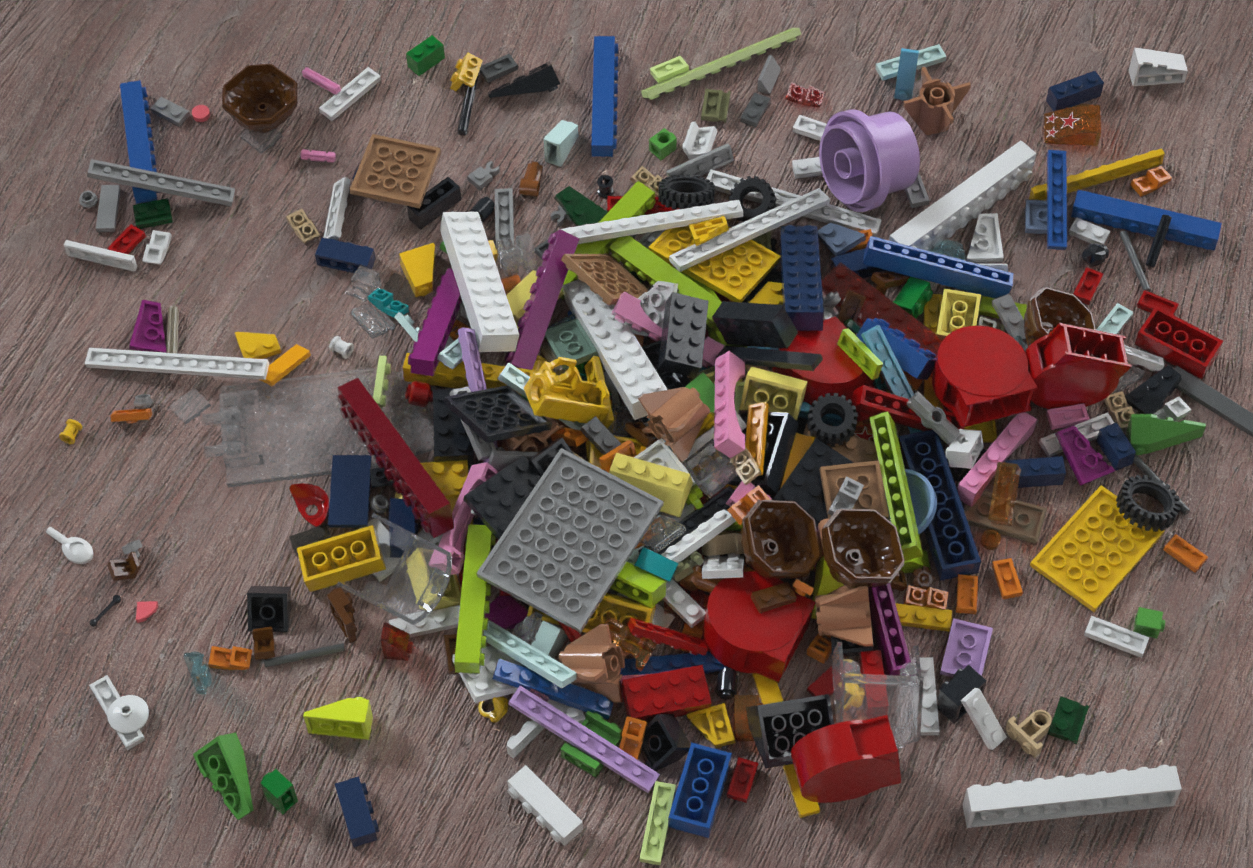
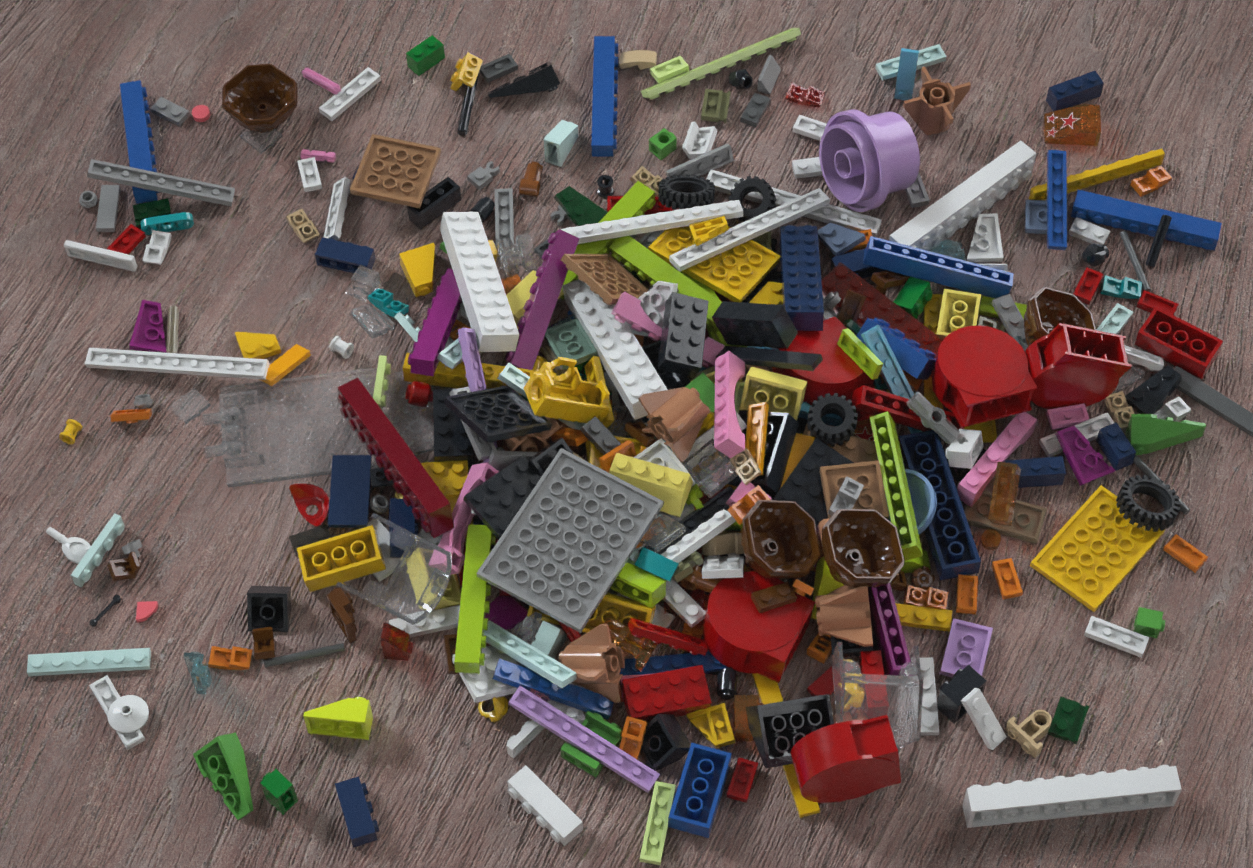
white wedge [1129,48,1188,86] -> none
none -> light aqua plate [27,648,151,676]
none -> light aqua plate [71,513,125,587]
none -> teal beam [140,212,194,235]
none -> white plate [297,157,322,192]
none -> tan slope [619,50,657,70]
none -> black rock [729,69,753,89]
none -> teal slope [1100,275,1142,299]

